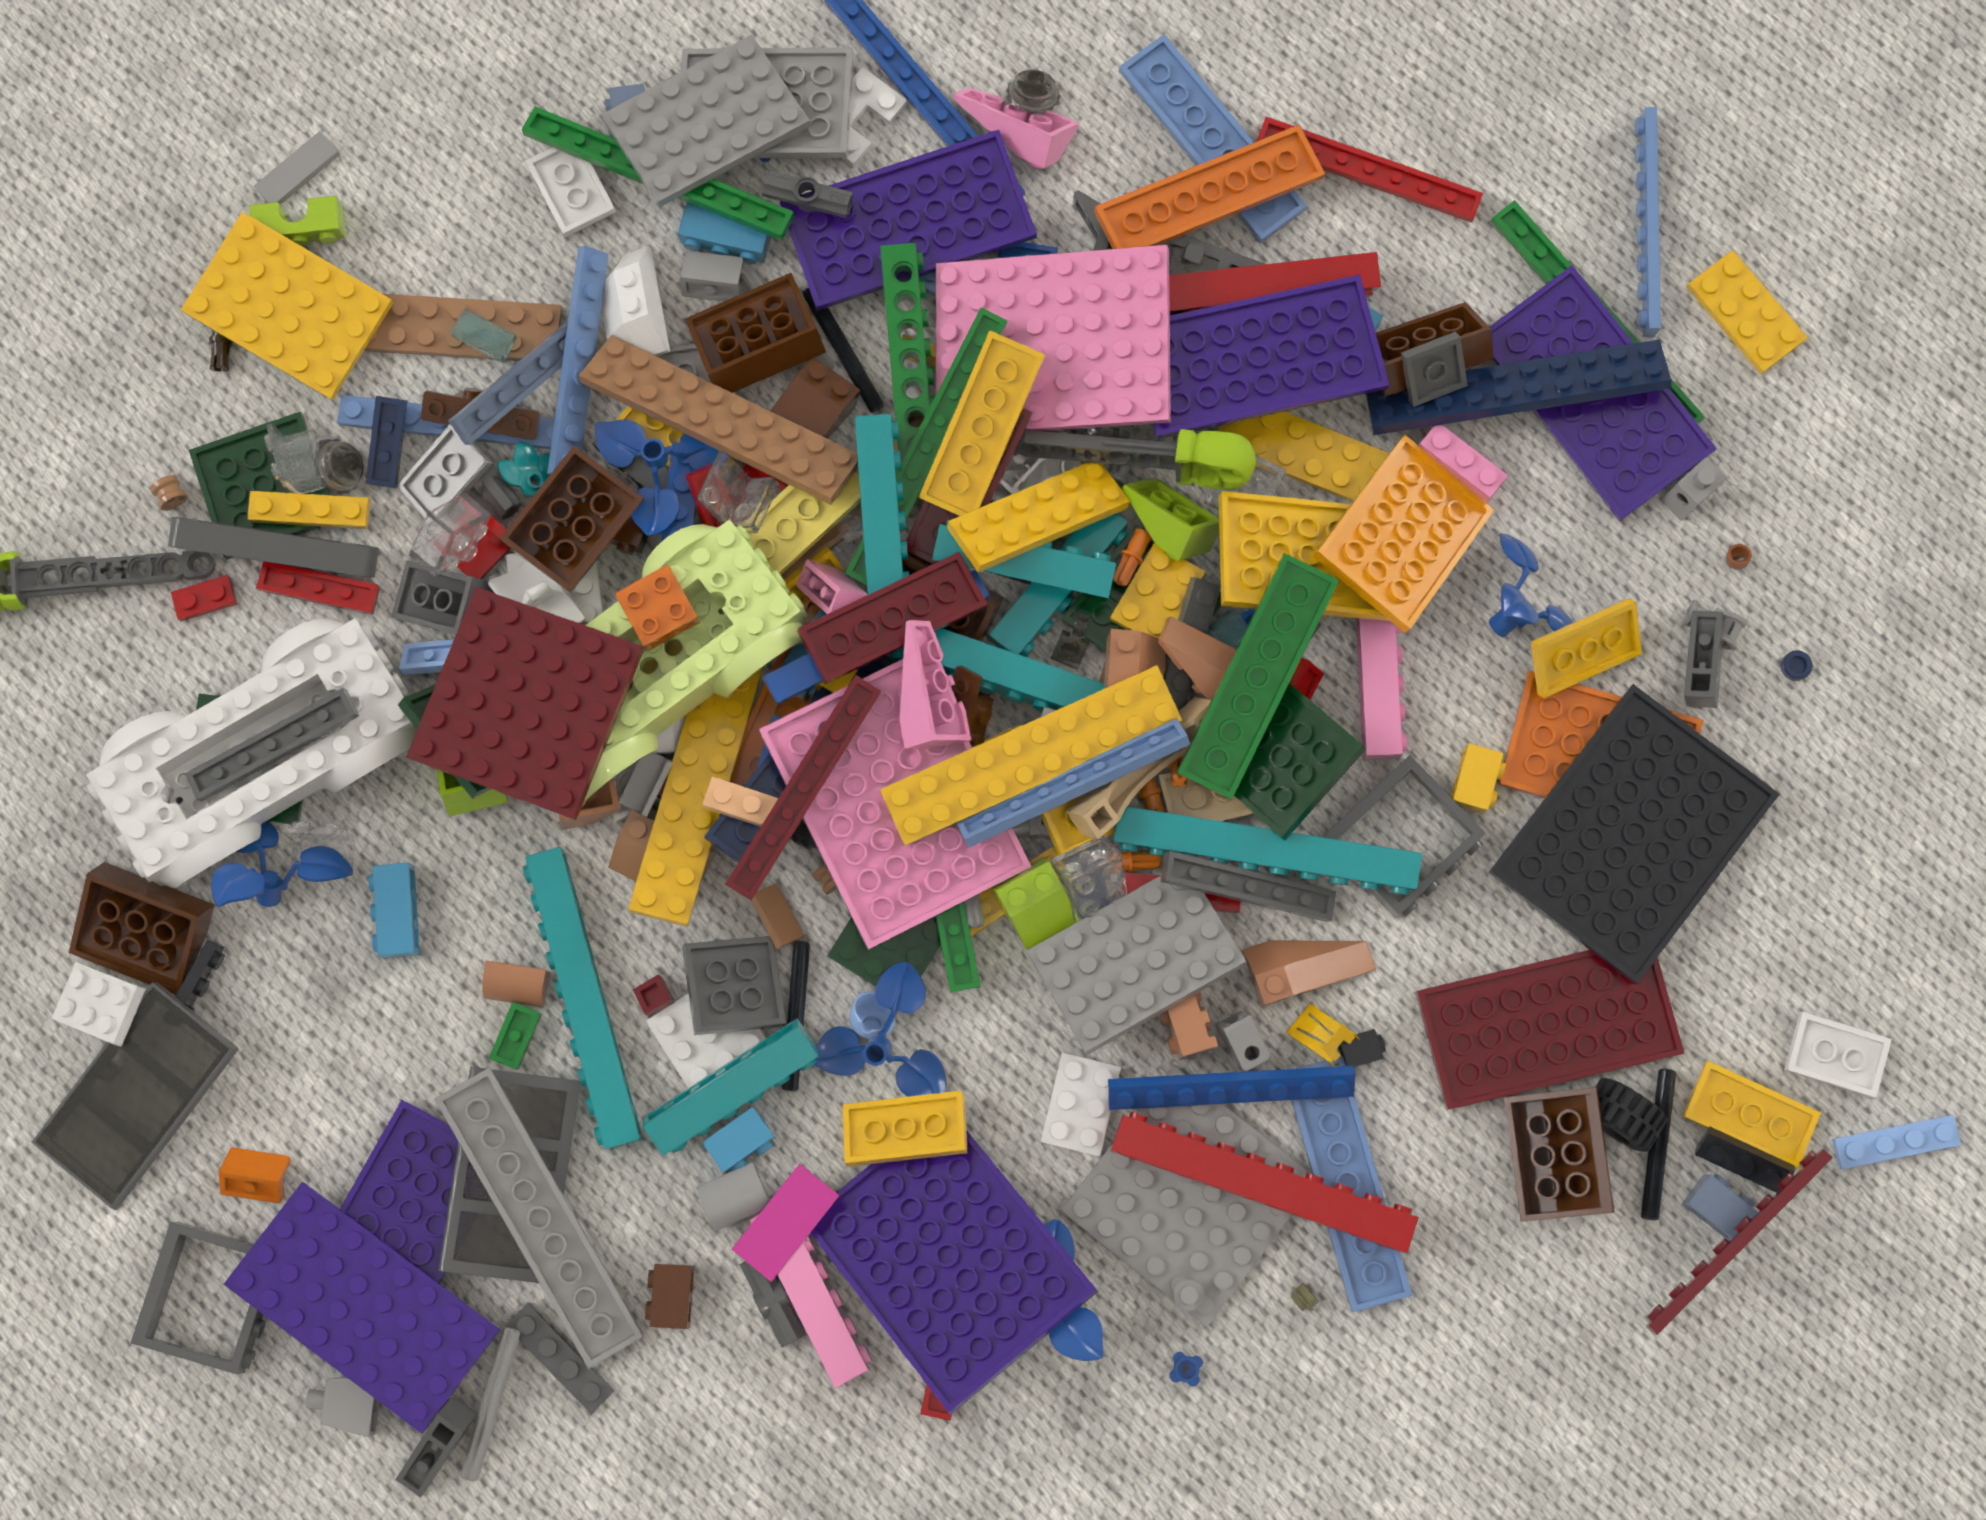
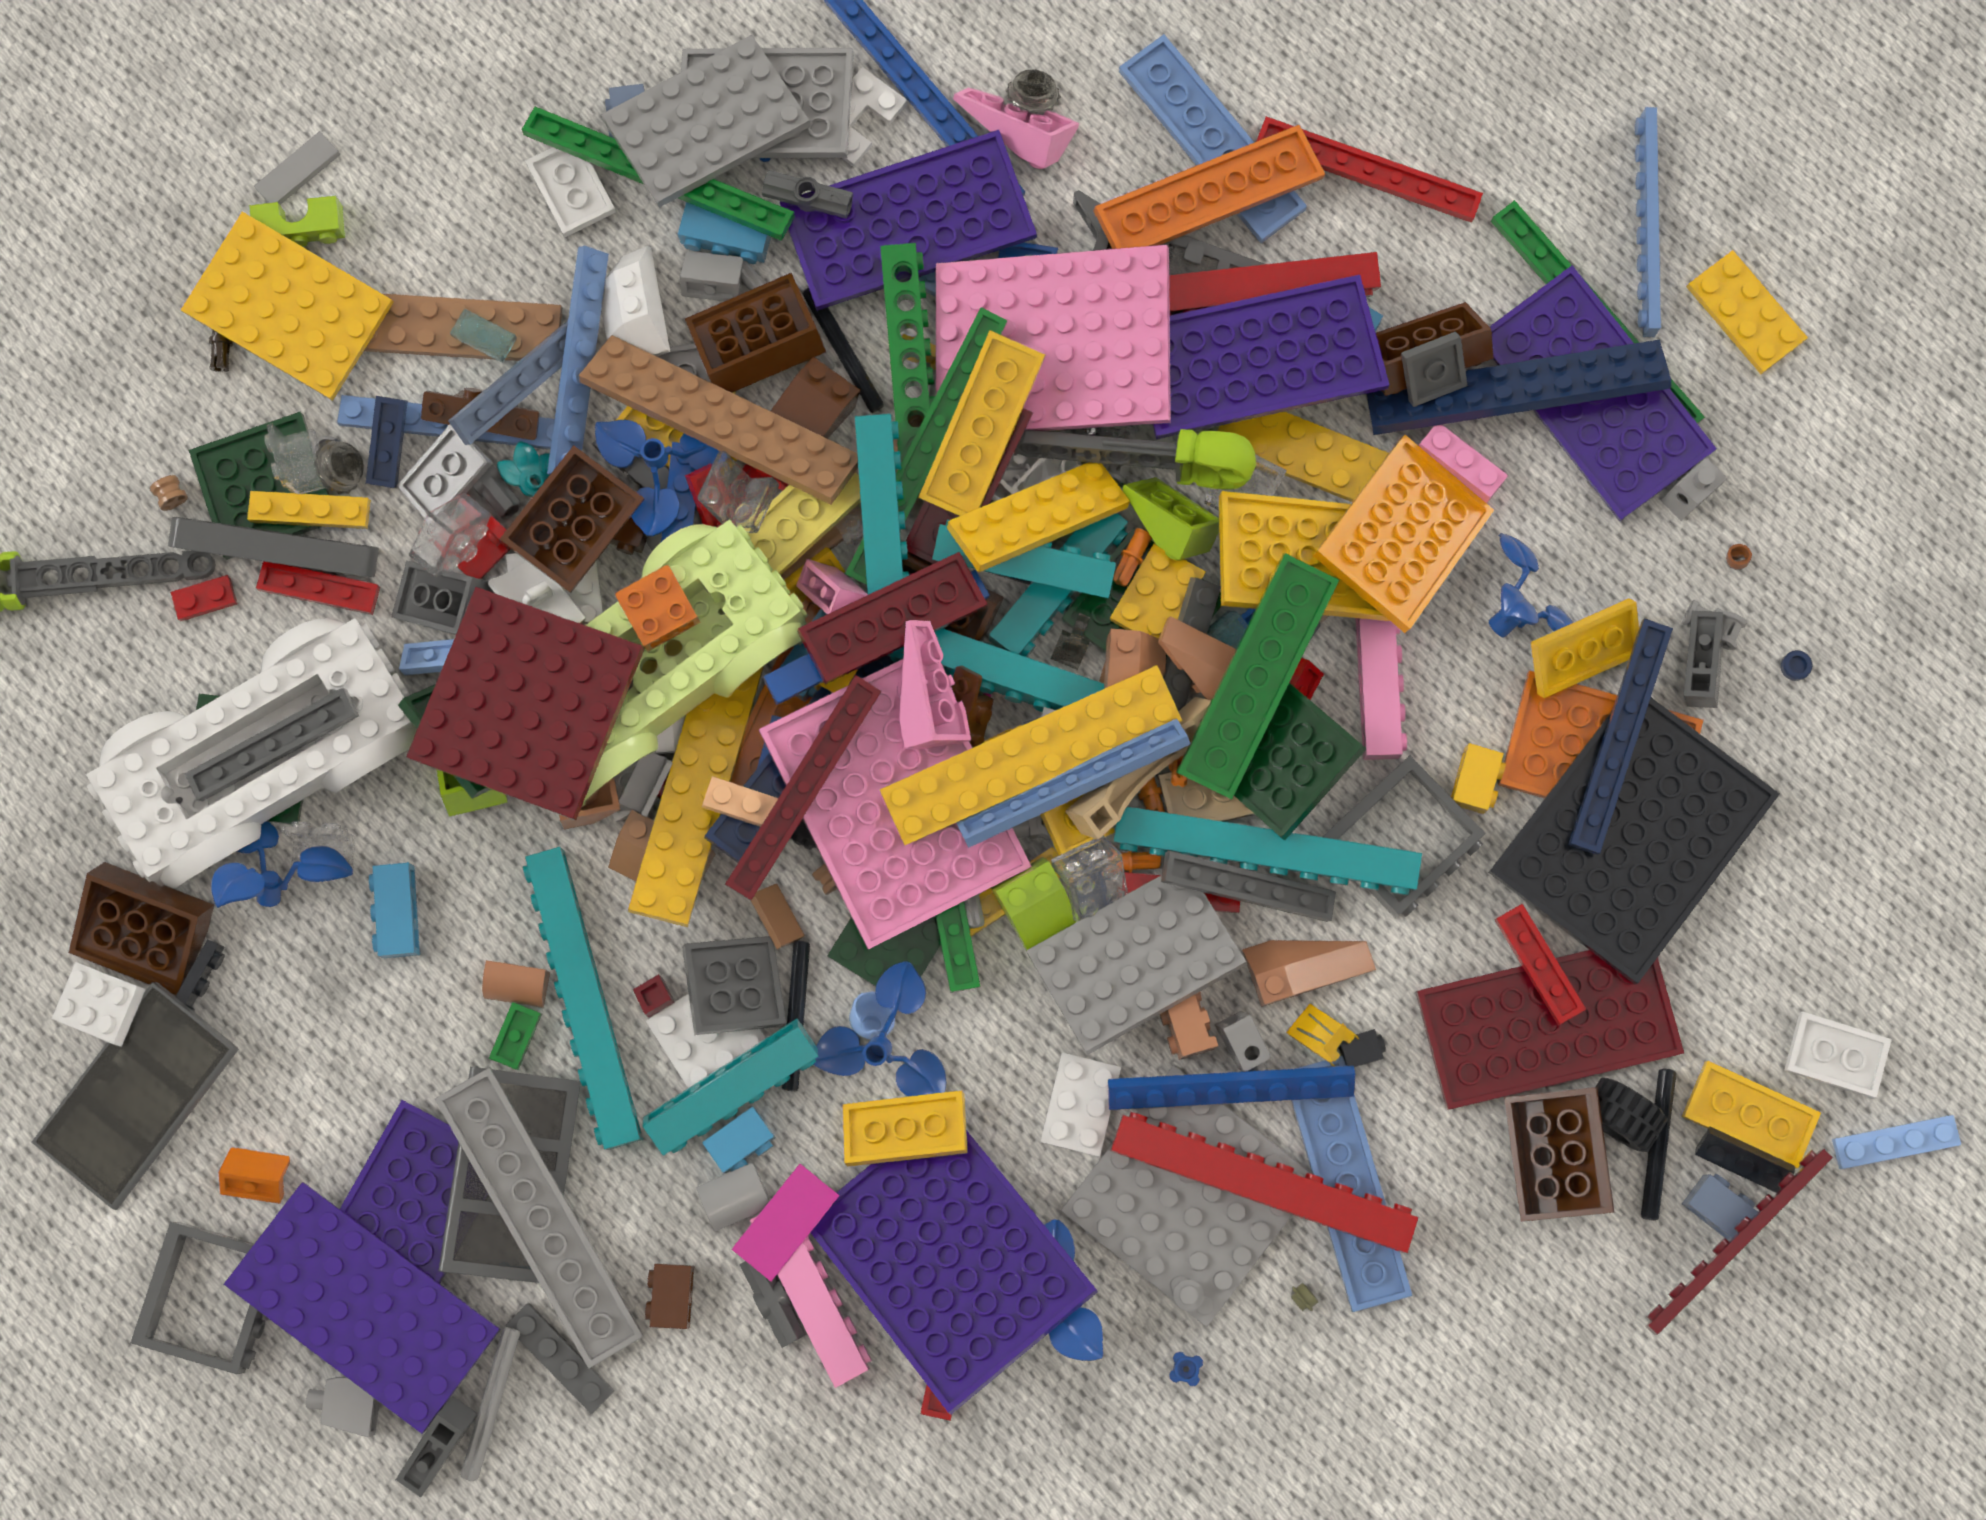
none -> red plate [1495,904,1586,1025]
none -> dark blue plate [1568,618,1673,855]

